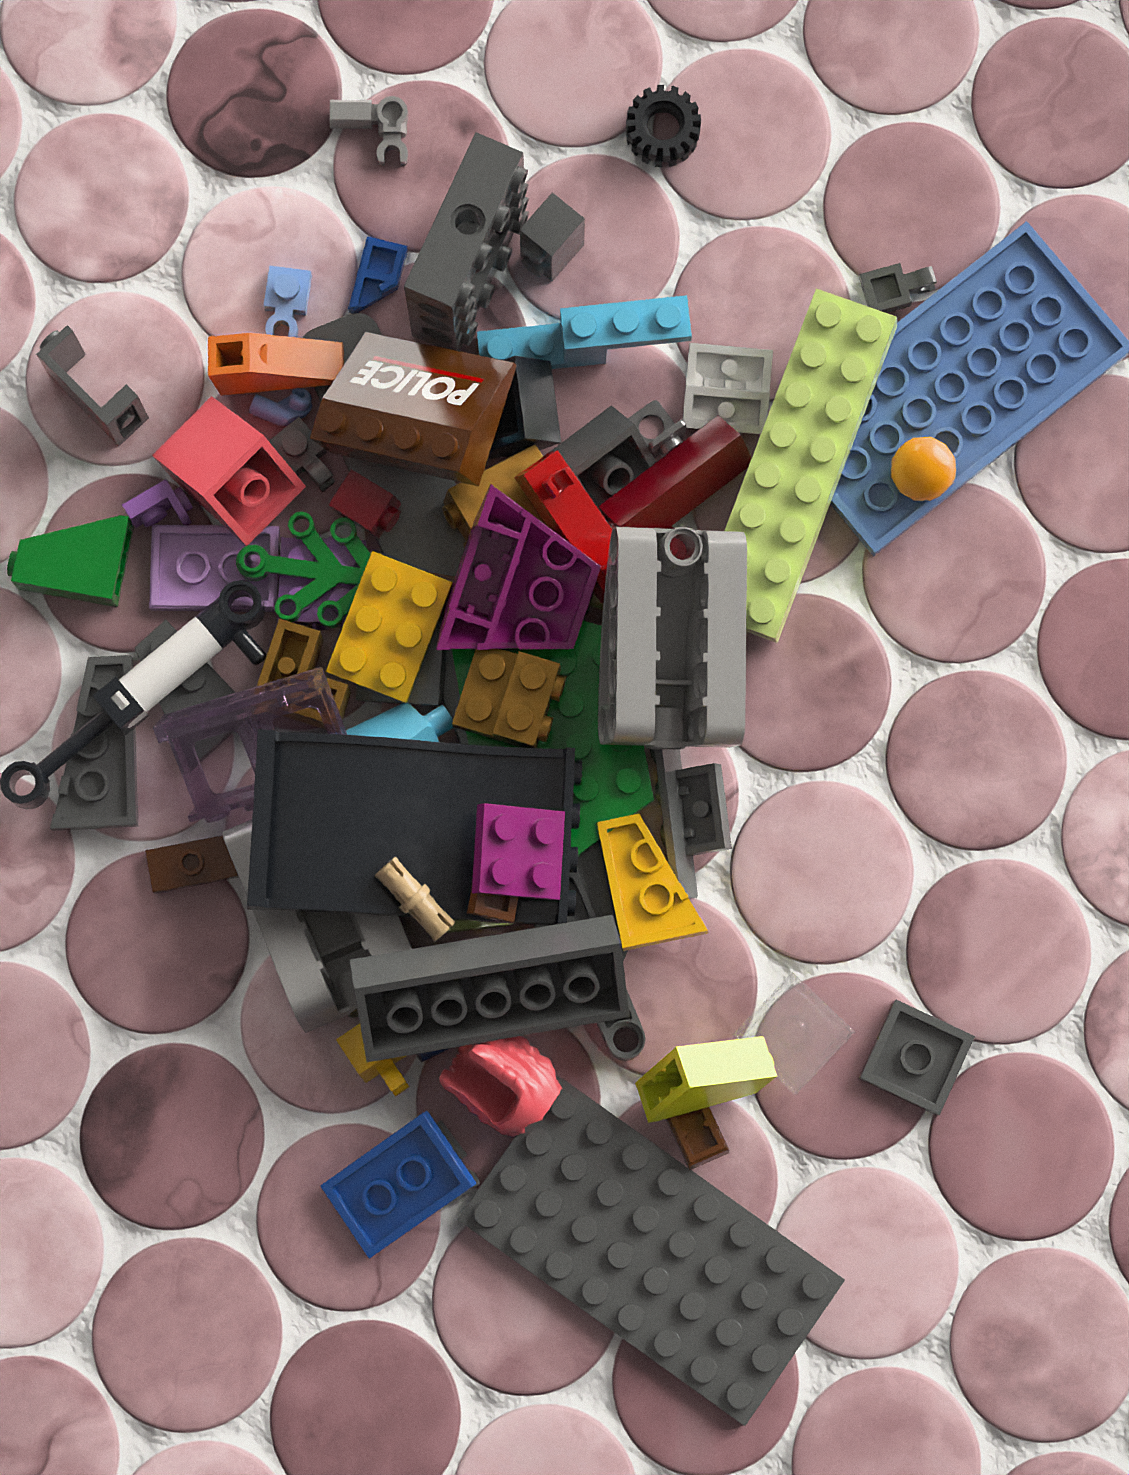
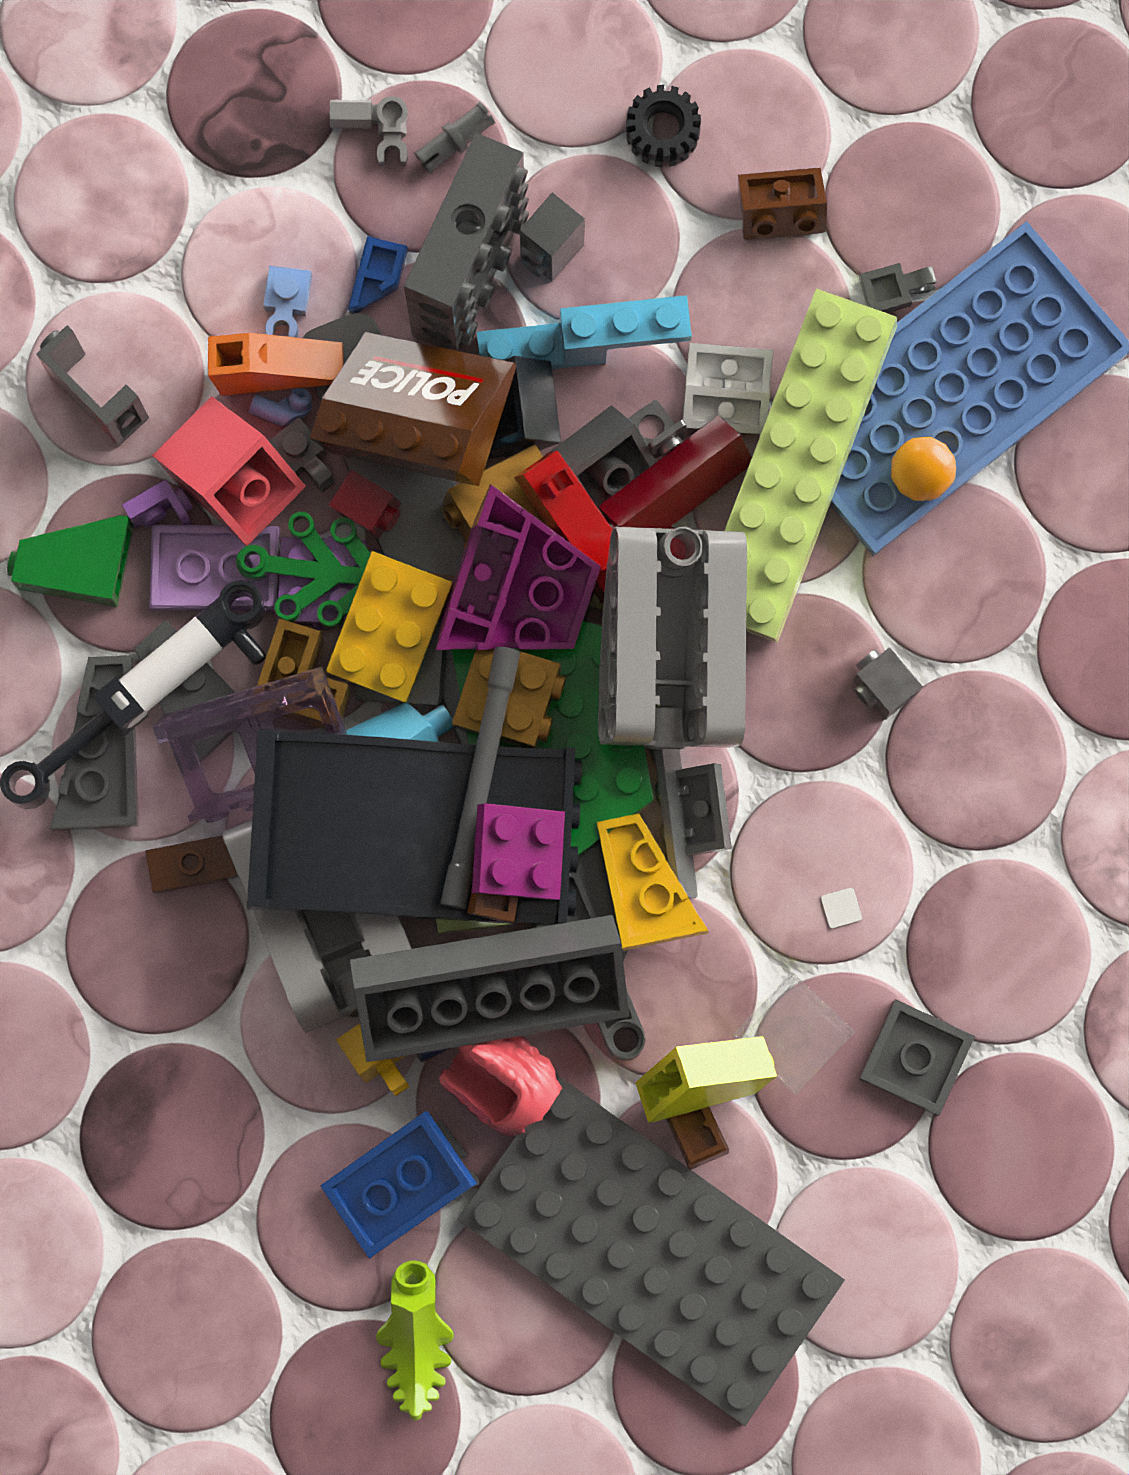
tan pin [375,856,455,941] -> none
none -> lime plant [376,1260,454,1421]
none -> dark grey pin [414,102,496,174]
none -> dark grey piece [440,647,521,910]
none -> reddish brown bracket [738,167,827,240]
none -> white sticker [821,888,862,928]
none -> flat silver brick [853,647,923,719]

